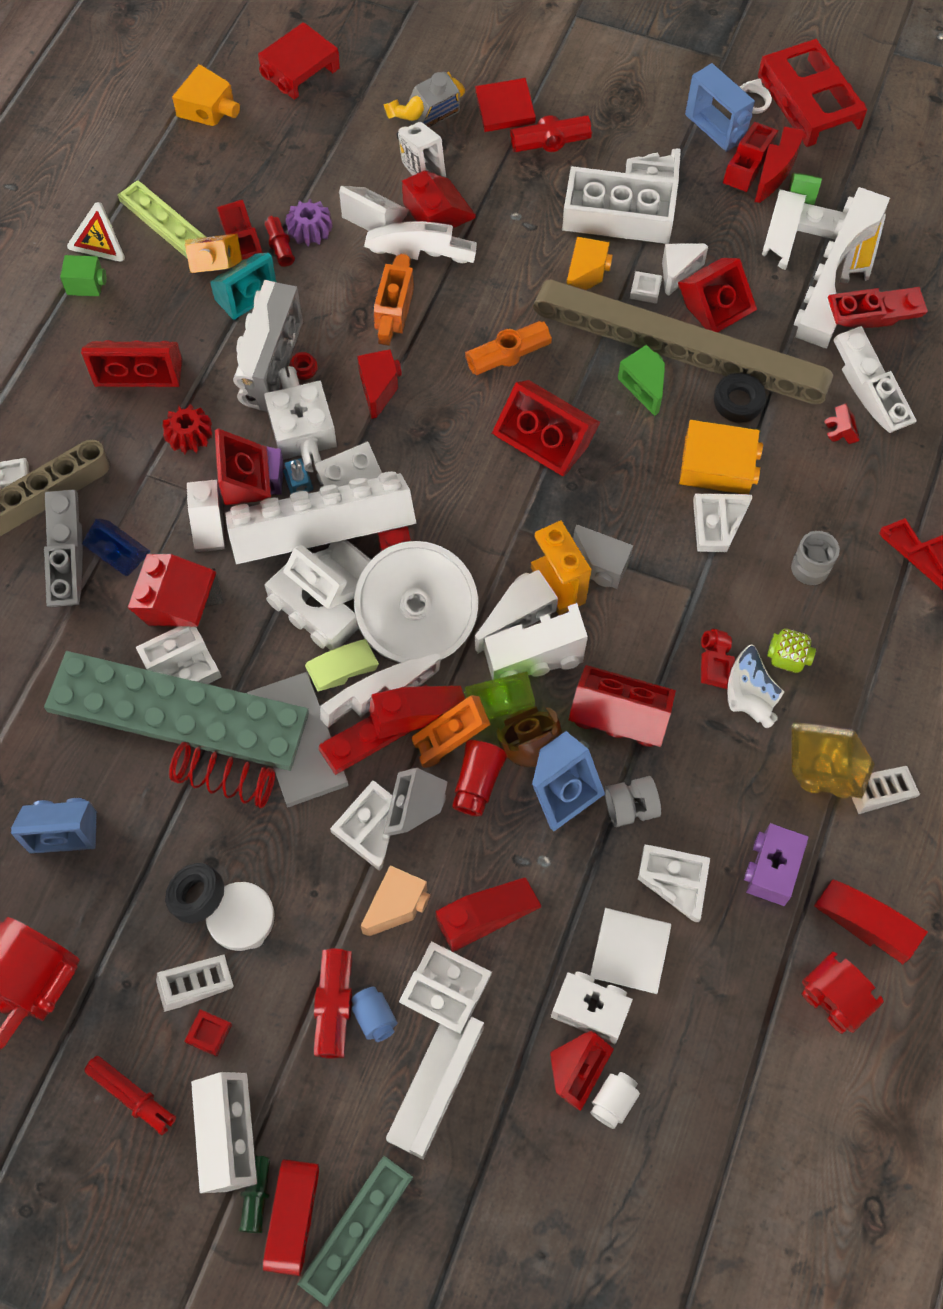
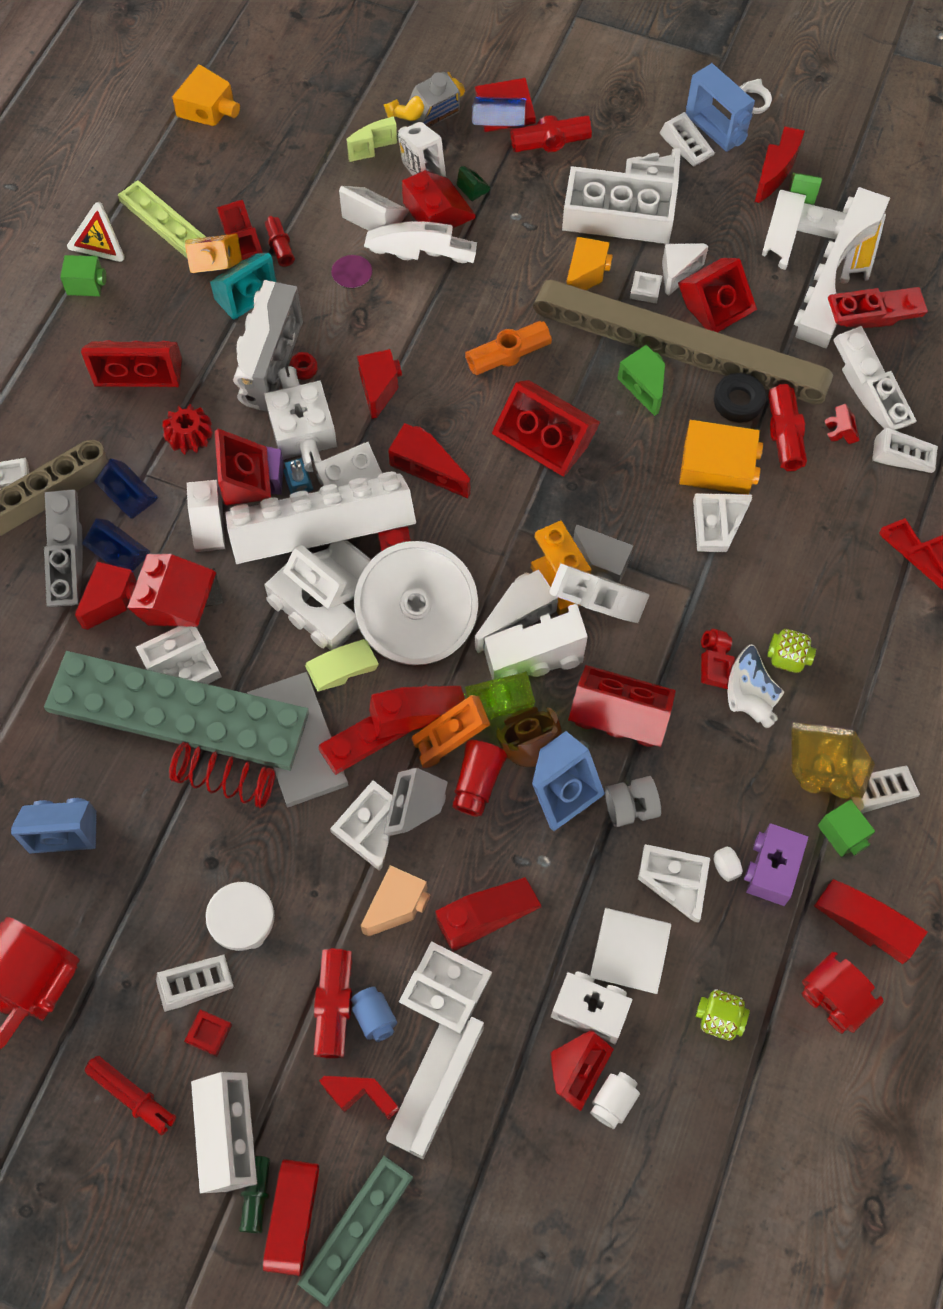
black tyre [165,863,224,924] -> none
red panel [258,22,340,100] -> none
medium lavender gear [286,199,332,247] -> none
white slope [320,653,441,728] -> none
orange hinge [374,254,414,346] -> none
red slope [722,122,779,192] -> none
red window [758,39,867,147] -> none
light grey wheel [791,531,840,585] -> none
none -> red slope [75,562,137,630]
none -> clear blue slope [94,458,159,519]
none -> red slope [319,1076,399,1120]
none -> flat silver sticker [331,255,372,288]
none -> yellowish green slope [347,116,397,162]
none -> red slope [388,423,471,499]
none -> dark green slope [456,166,490,201]
none -> clear blue slope [472,97,526,126]
none -> white slope [549,563,649,623]
none -> white slope [660,112,715,167]
none -> lime head [695,990,750,1041]
none -> white tile [714,846,743,882]
none -> red piece [768,384,807,471]
none -> bright green brick [818,799,875,858]
none -> white slope [872,427,938,473]

